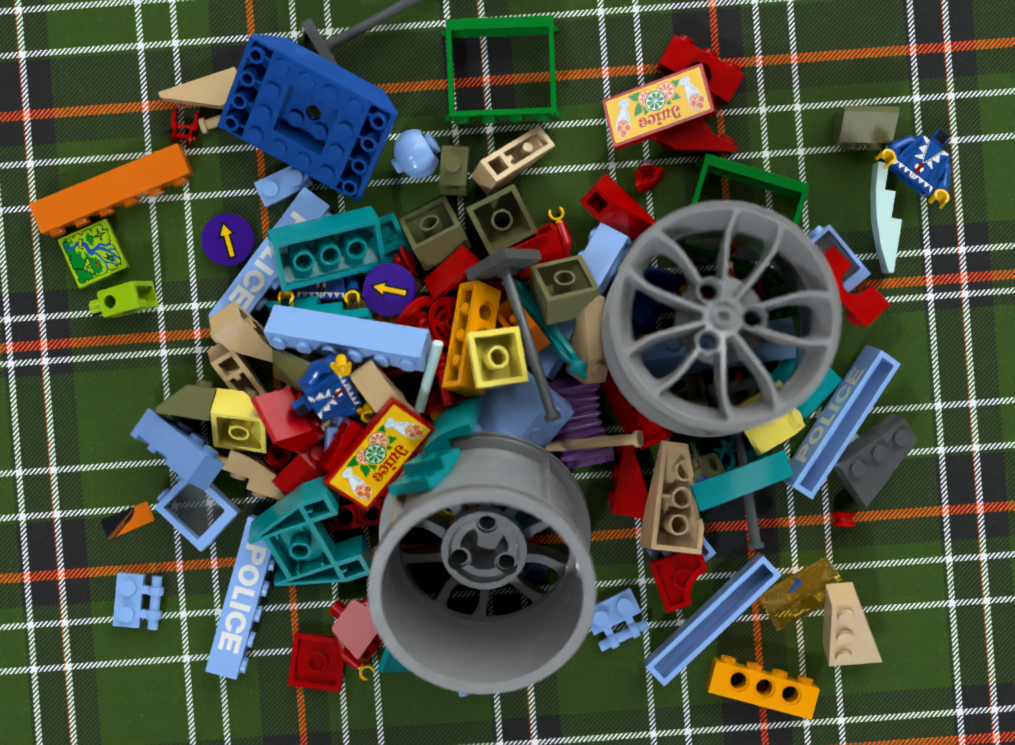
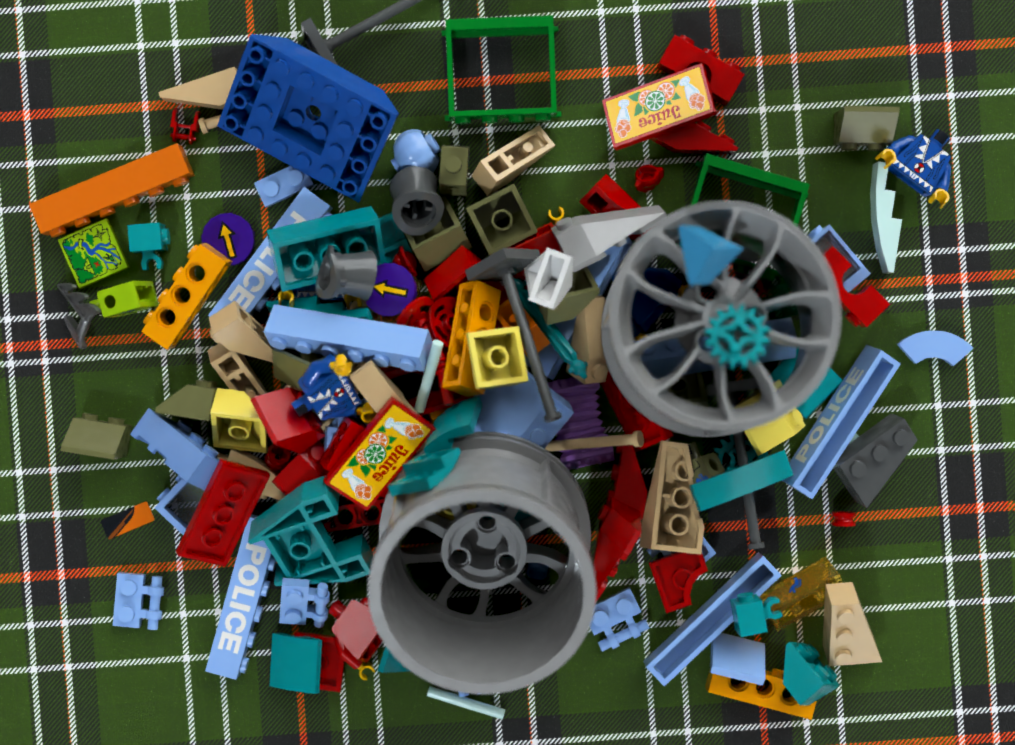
none -> flat silver piece [57,283,101,349]
none -> olive slope [60,413,132,460]
none -> teal brick [127,222,171,271]
none -> light orange brick [141,243,233,350]
none -> red tile [176,459,270,567]
none -> teal slope [269,632,322,694]
none -> light blue plate [279,578,330,628]
none -> dark grey hat [315,245,377,301]
none -> dark grey hat [390,166,444,236]
none -> light aqua bar [427,686,505,720]
none -> white slope [524,248,574,310]
none -> light grey wedge [551,205,667,272]
none -> red wedge [592,498,642,602]
none -> dark azure slope [678,225,744,285]
none -> teal gear [705,304,770,370]
none -> light blue tile [710,633,765,685]
none -> teal brick [730,592,783,637]
none -> teal slope [783,642,840,706]
none -> light blue tile [897,331,973,366]

